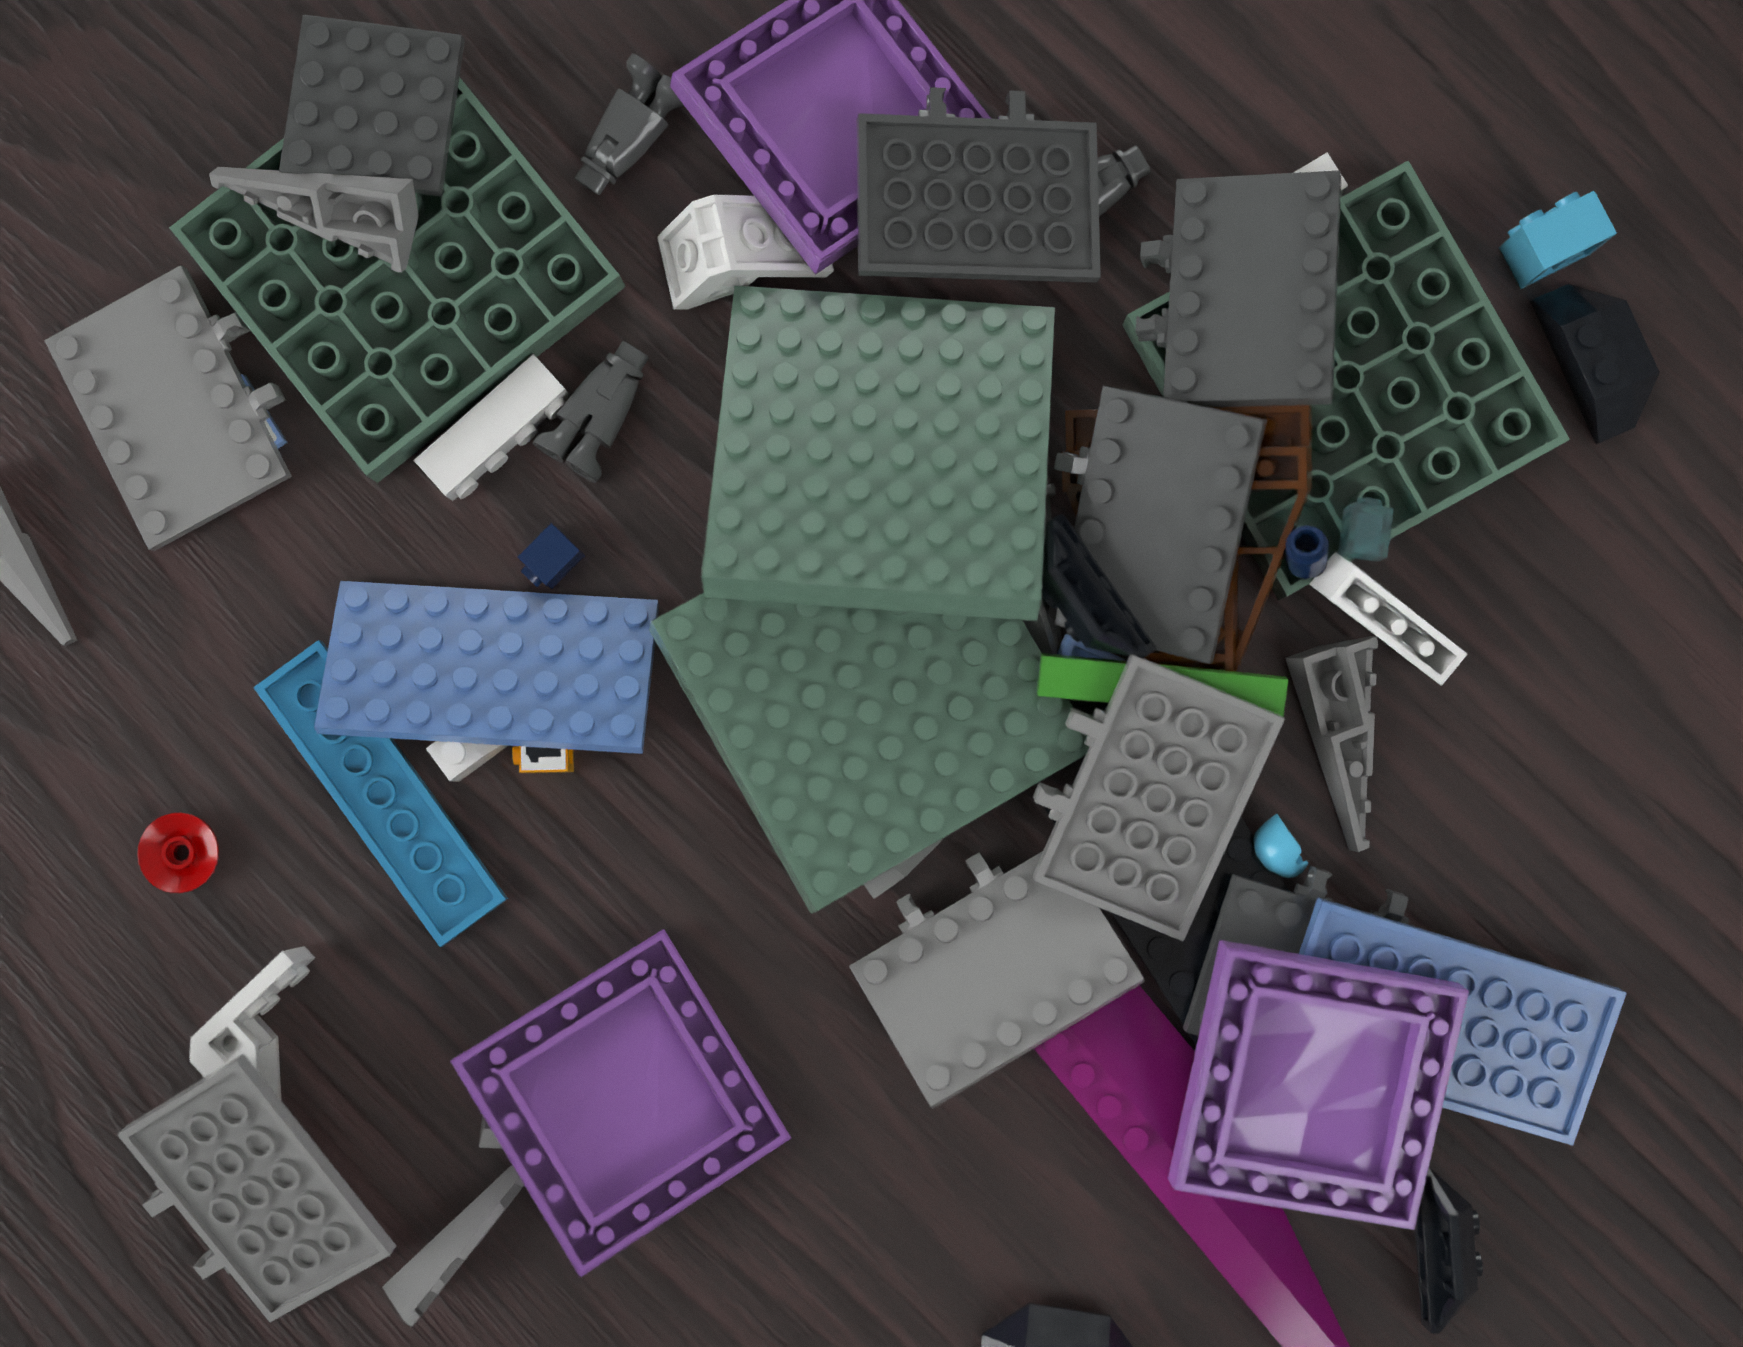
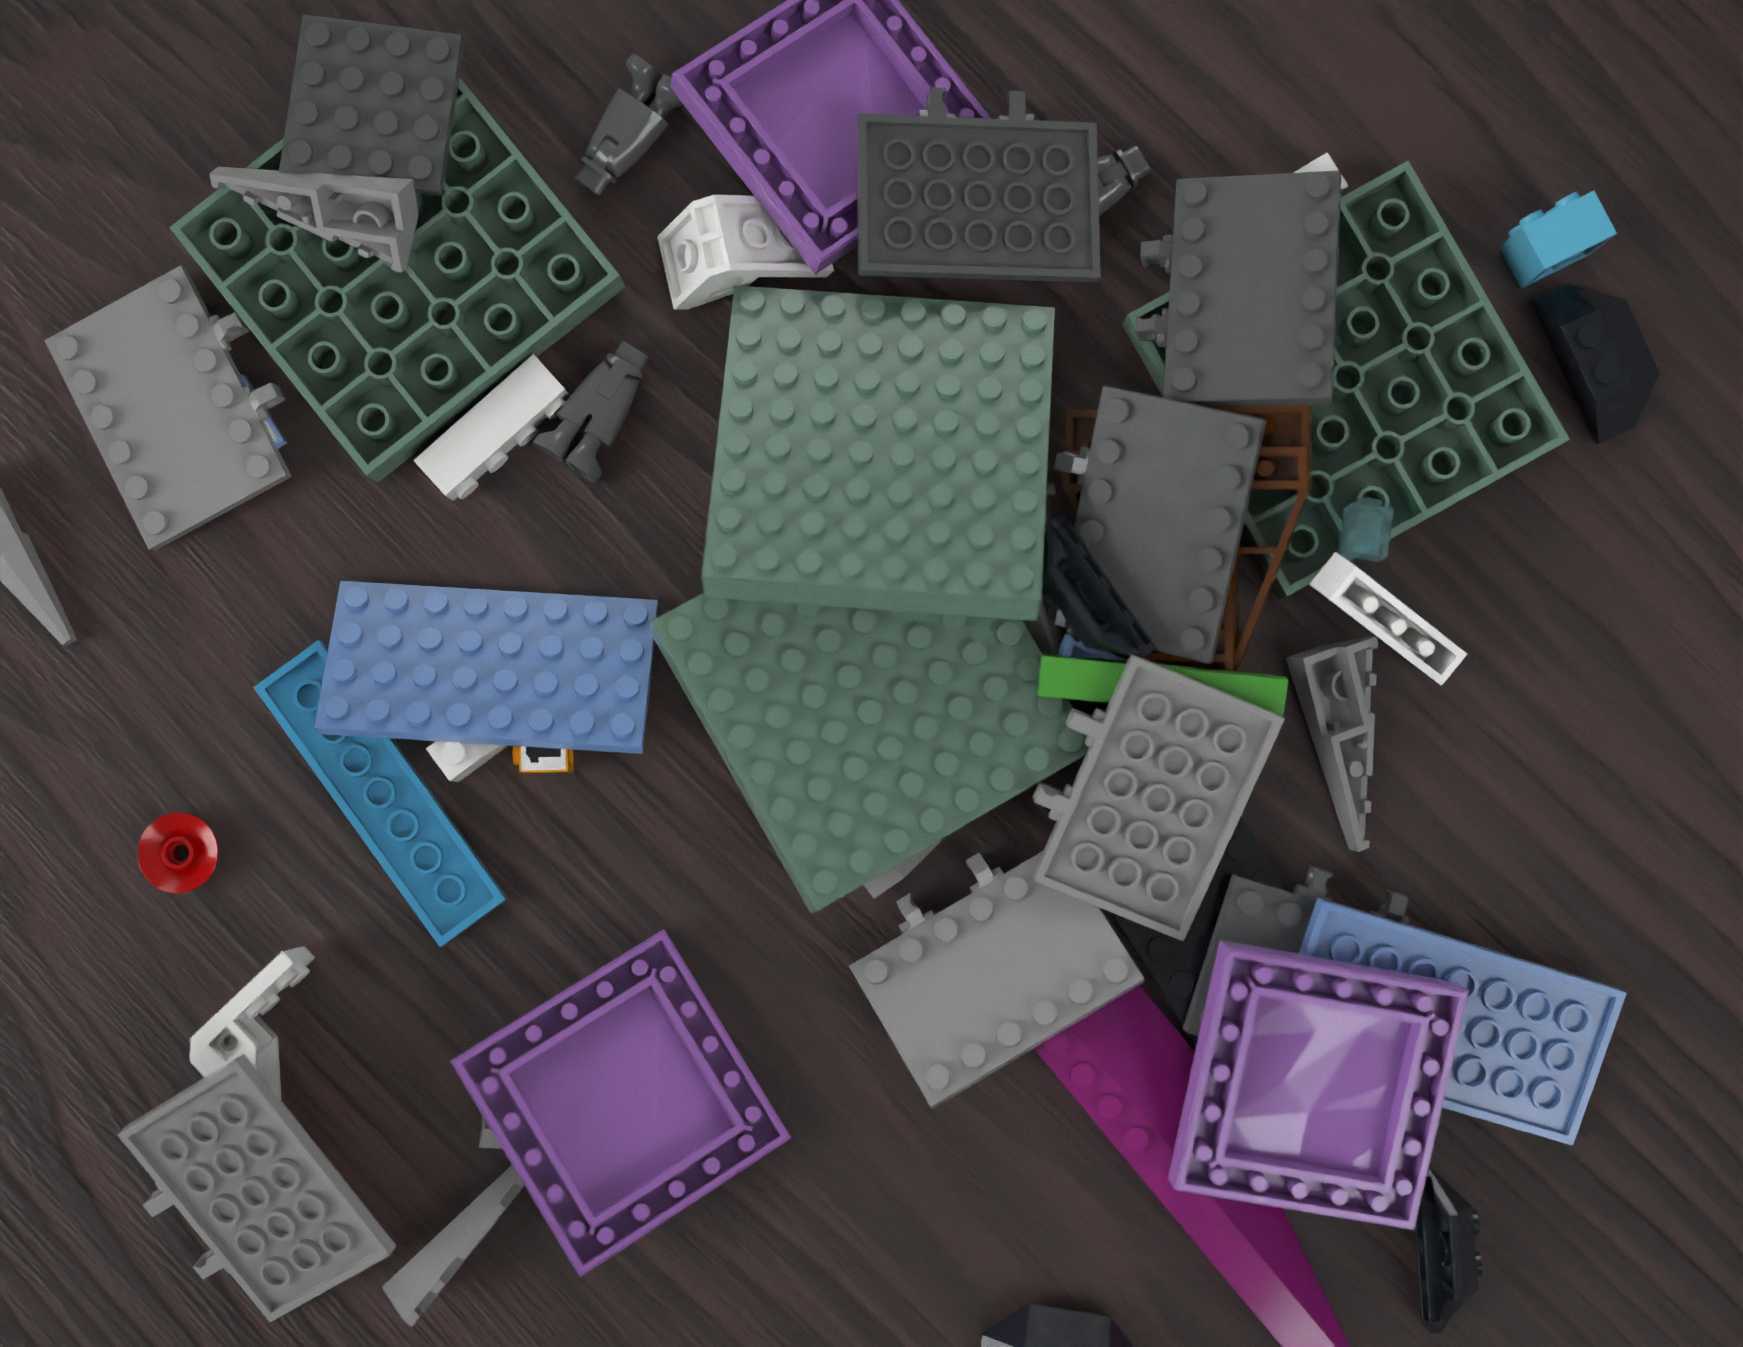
dark blue brick [518,523,585,589] -> none
medium azure hair [1253,814,1308,878] -> none
dark blue brick [1286,526,1328,579] -> none

